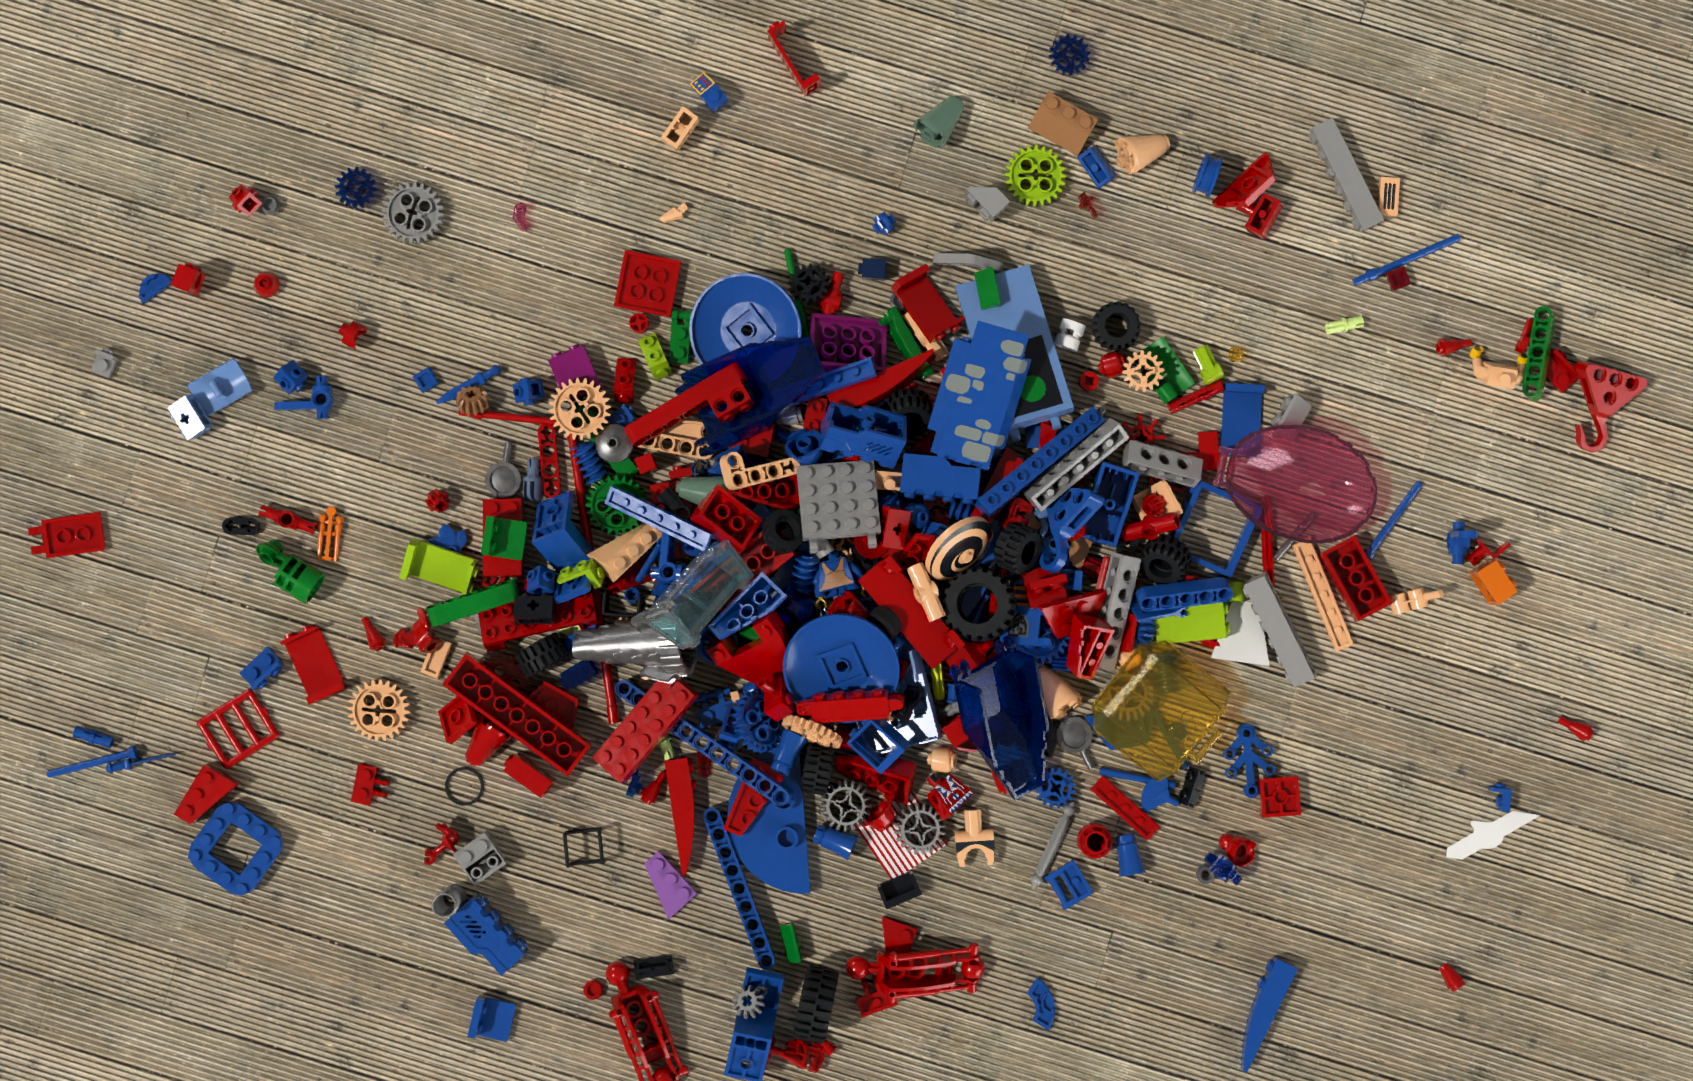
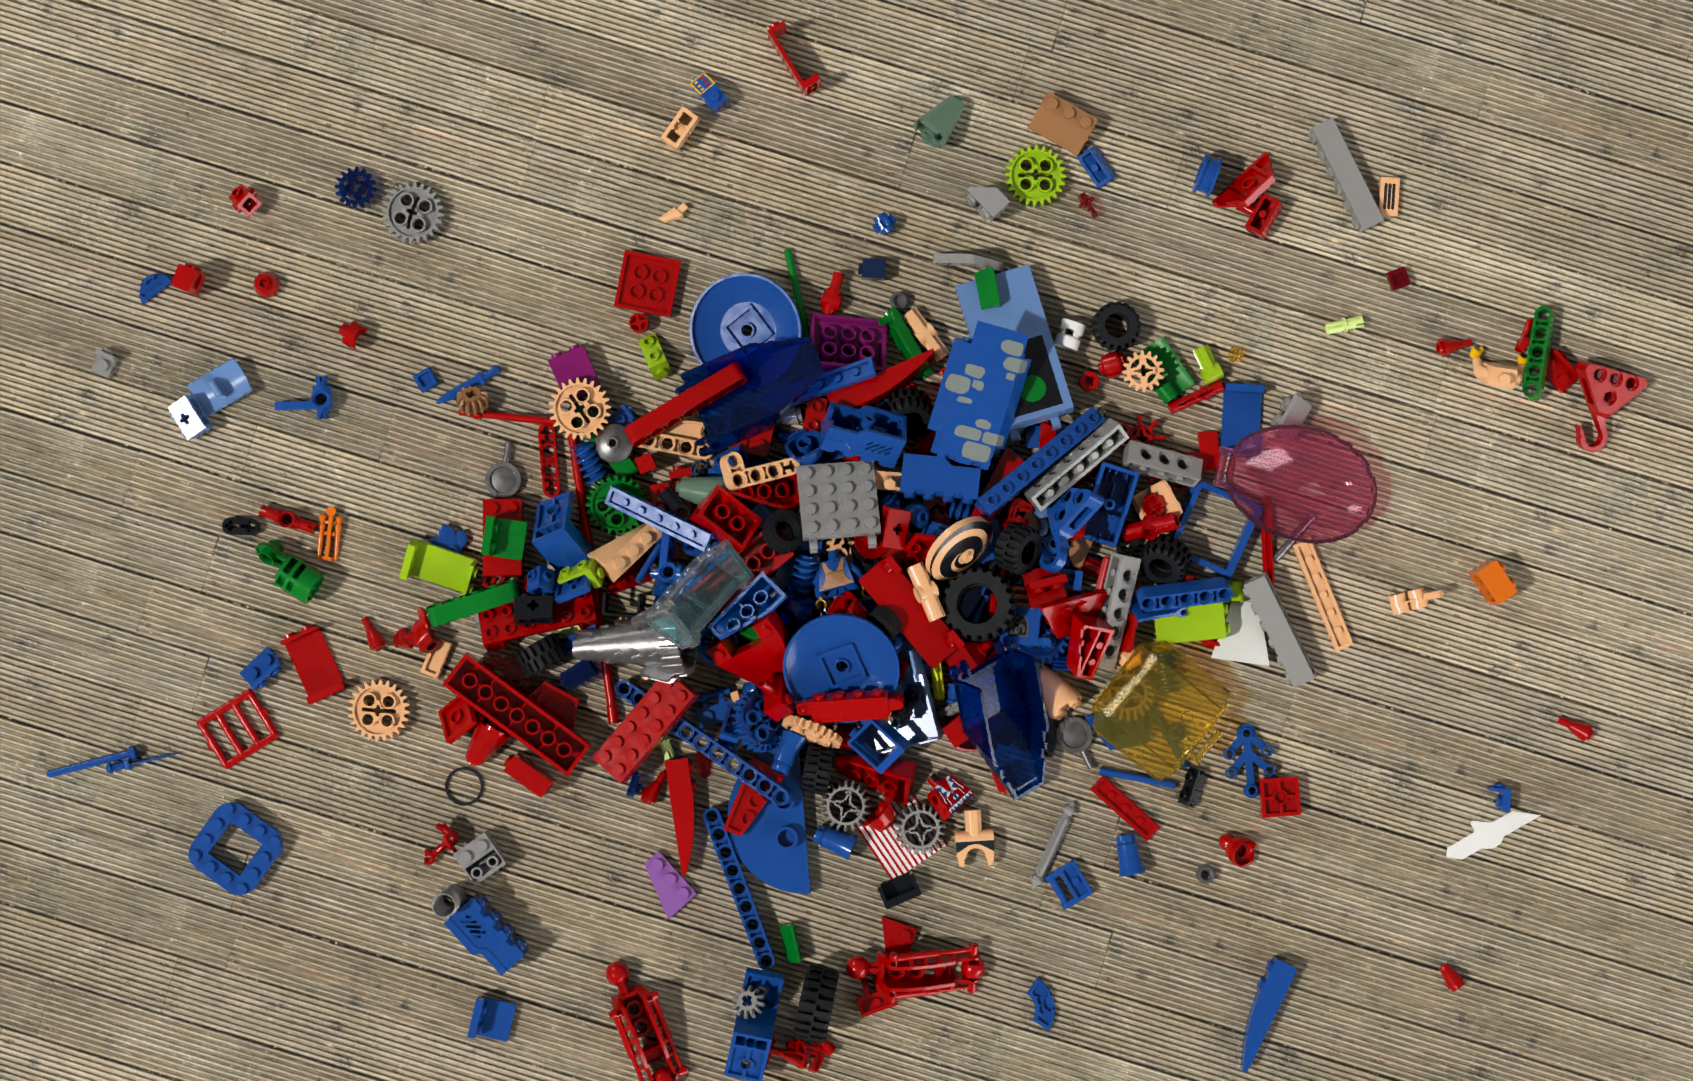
red tile [28,512,106,558] -> none
blue pin [73,725,114,749] -> none
red wedge [173,763,241,824] -> none
flat silver plate [260,196,280,215] -> none
blue brick [273,360,309,395] -> none
red hinge [351,764,390,805] -> none
red gear [425,489,451,513] -> none
clear pink arm [512,202,530,232] -> none
blue brick [513,377,545,406] -> none
sand blue arm [523,458,542,501] -> none
black piece [563,827,606,868] -> none
red tile [583,980,603,1000] -> none
red bracket [613,358,636,404] -> none
blue hinge [624,587,640,604] -> none
black hinge [634,955,674,980] -> none
green plate [669,309,692,364] -> none
red brick [707,380,755,423] -> none
black gear [788,263,831,306] -> none
light grey piece [816,539,834,559] -> none
red panel [891,264,965,344] -> none
light nougat head [927,747,957,773] -> none
blue gear [1034,767,1076,808] -> none
clear blue gear [1048,34,1090,77] -> none
red piece [1077,823,1112,859] -> none
light nougat cone [1114,135,1170,175] -> none
blue gear [1134,620,1157,647] -> none
blue hand [1141,773,1179,813] -> none
clear blue gear [1204,852,1243,885] -> none
red brick [1318,535,1393,622] -> none
blue bar [1352,234,1460,286] -> none
blue bar [1363,481,1422,560] -> none
blue piece [1447,522,1478,564] -> none
red bracket [1466,538,1511,566] -> none

